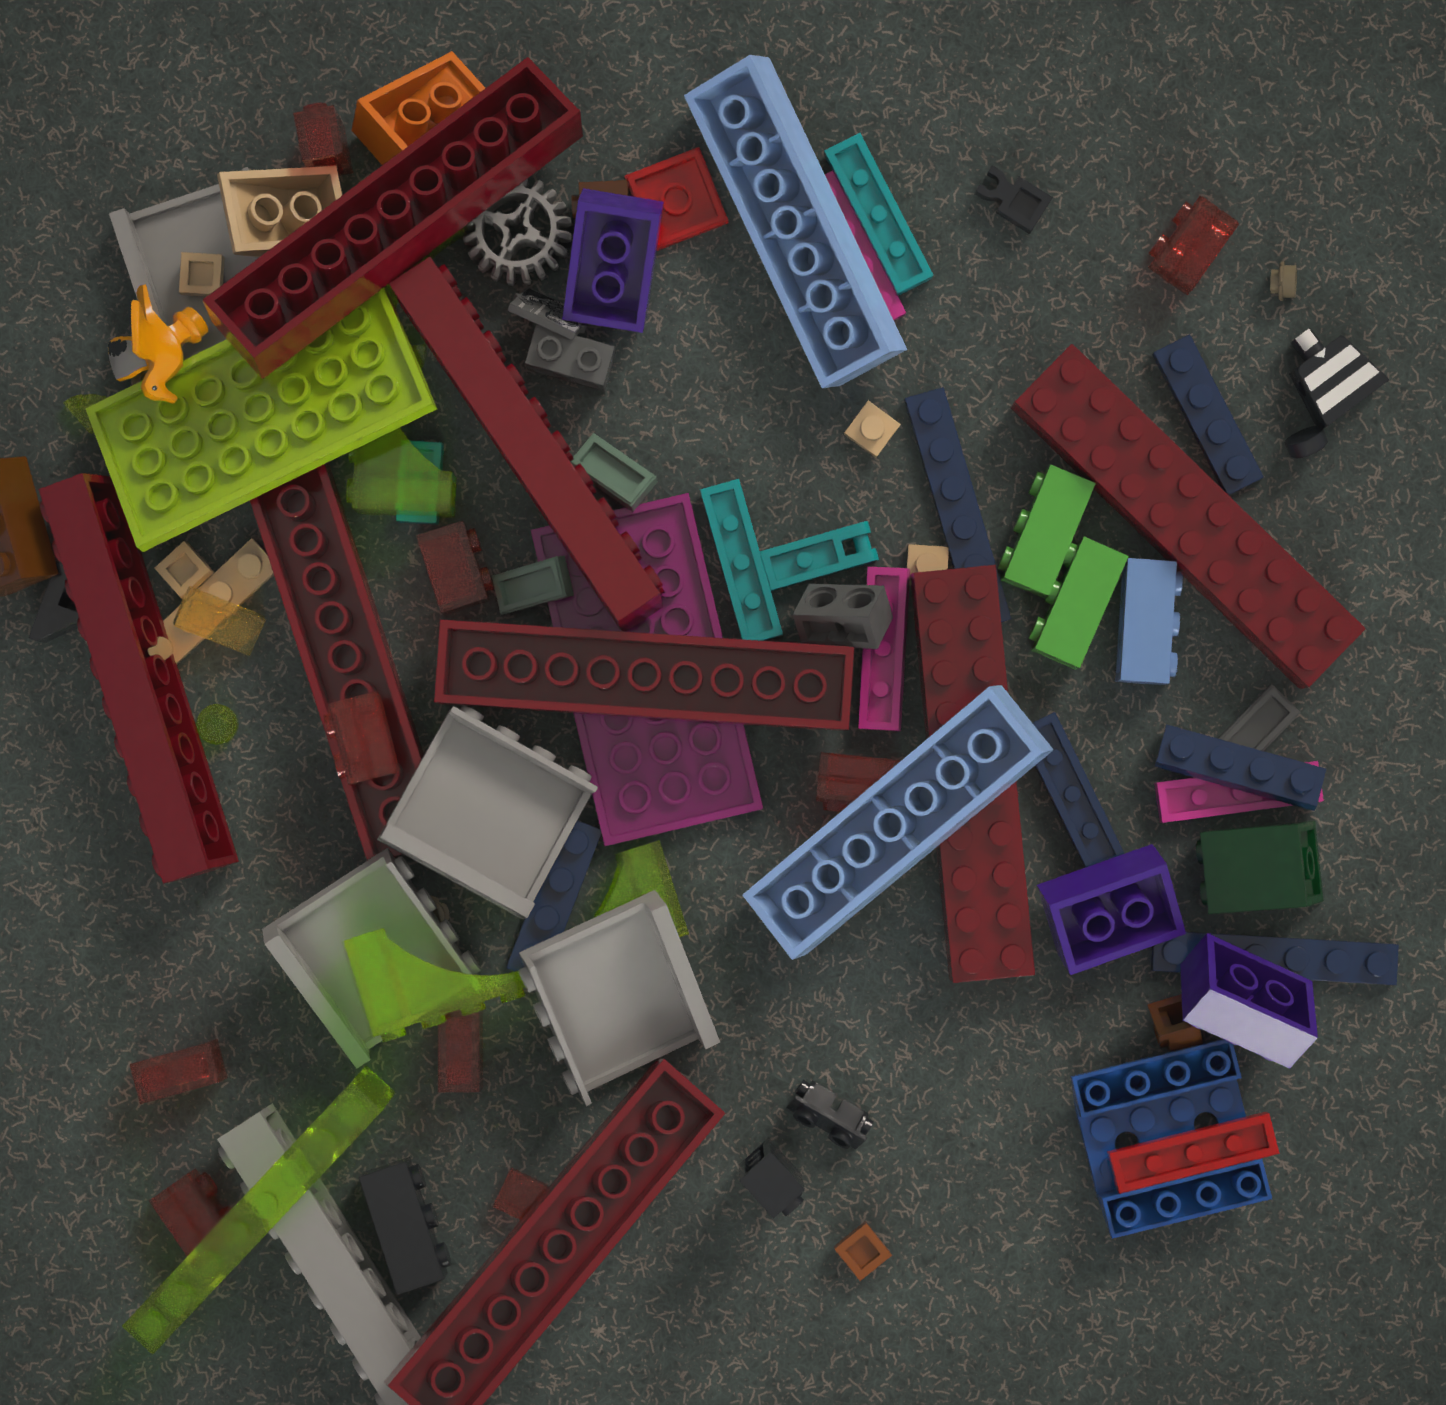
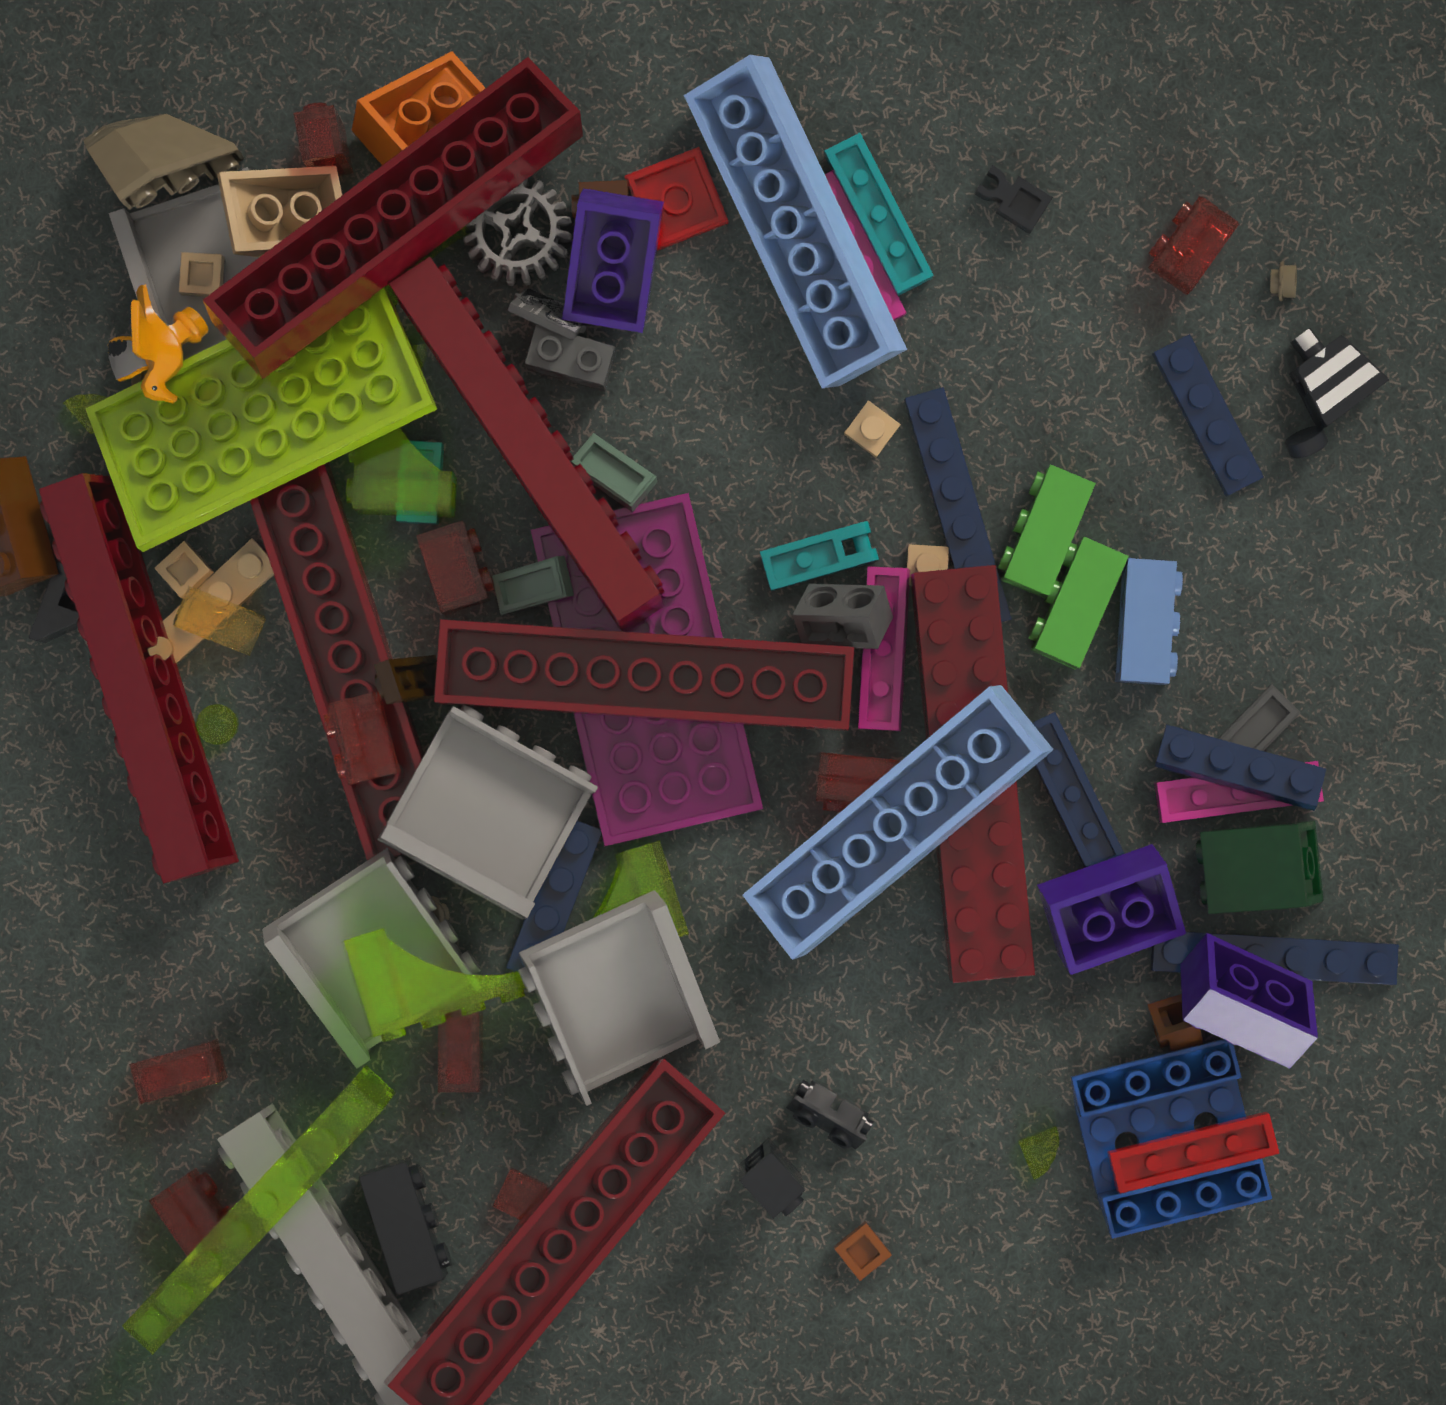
teal plate [700,479,783,641] -> none
dark red brick [1010,344,1366,689] -> none
none -> dark tan brick [83,114,244,210]
none -> dark brown plate [374,655,437,704]
none -> clear neon green tile [1018,1126,1059,1180]

